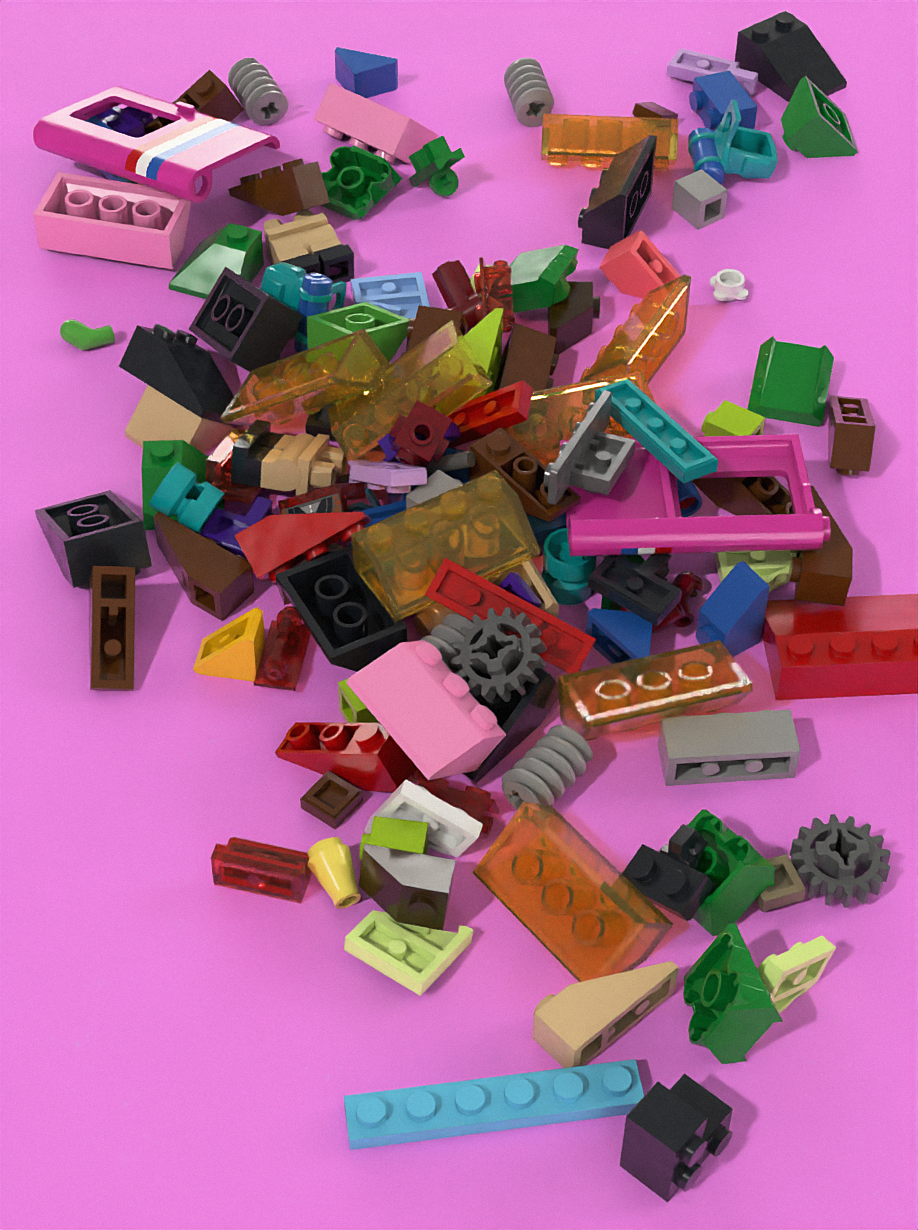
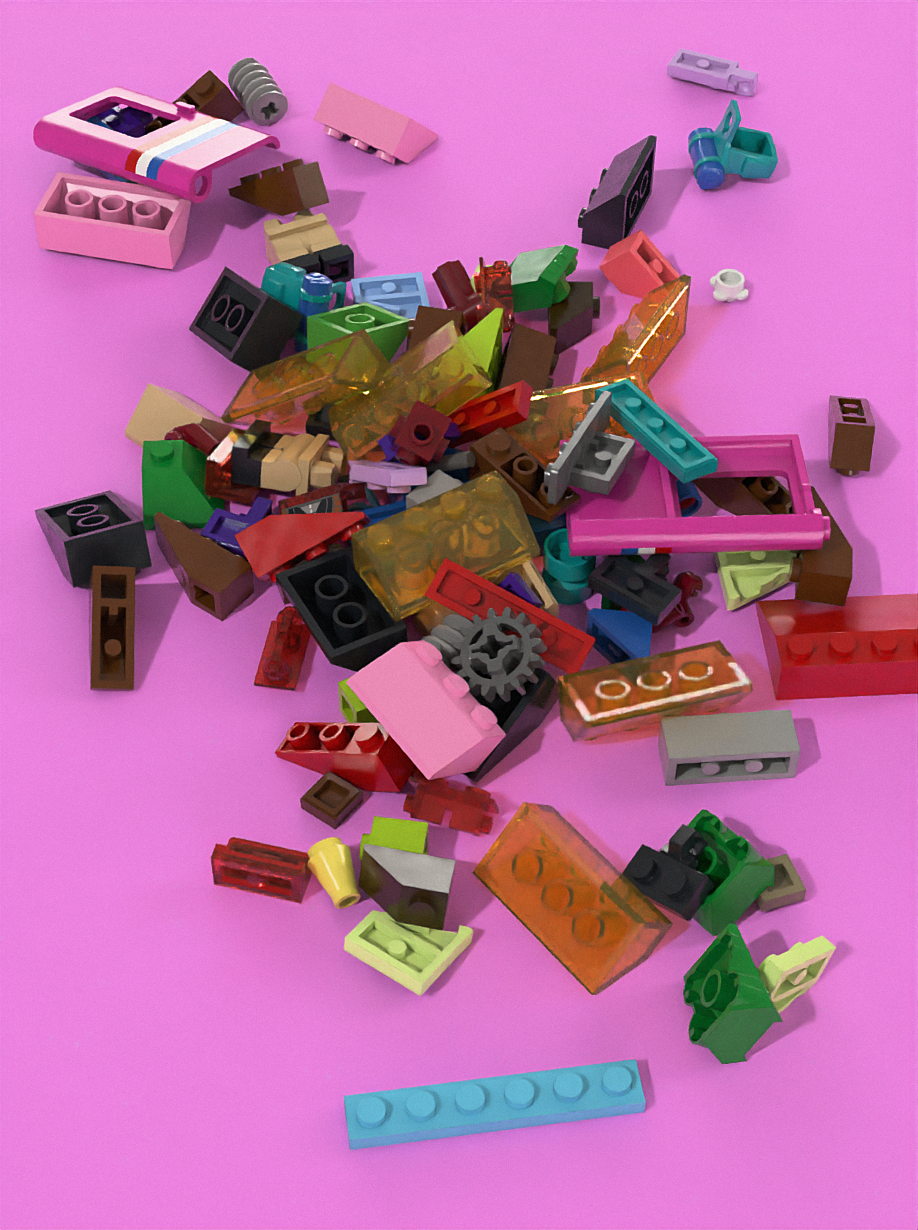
bright green arm [60,319,115,351] -> none
black slope [119,324,247,425] -> none
teal wheel [149,462,225,534] -> none
green slope [169,223,264,299] -> none
yellow slope [193,607,266,682] -> none
green slope [321,146,402,220] -> none
blue slope [335,47,398,98] -> none
white wing [364,779,483,857] -> none
green hips [409,136,465,197] -> none
light grey piece [502,725,593,821] -> none
light grey piece [504,57,554,127] -> none
tan slope [532,961,678,1068] -> none
clear yellow slope [541,113,679,170] -> none
black brick [620,1073,733,1203] -> none
reddish brown tile [632,102,678,127] -> none
brick [672,169,728,230] -> none
blue brick [689,70,757,131] -> none
blue slope [696,561,770,663] -> none
lime brick [701,400,765,437] -> none
black slope [735,11,847,102] -> none
green slope [747,336,834,427] -> none
green slope [781,76,858,158] -> none
dark grey gear [790,814,891,908] -> none
none -> dark red arm [164,423,224,458]

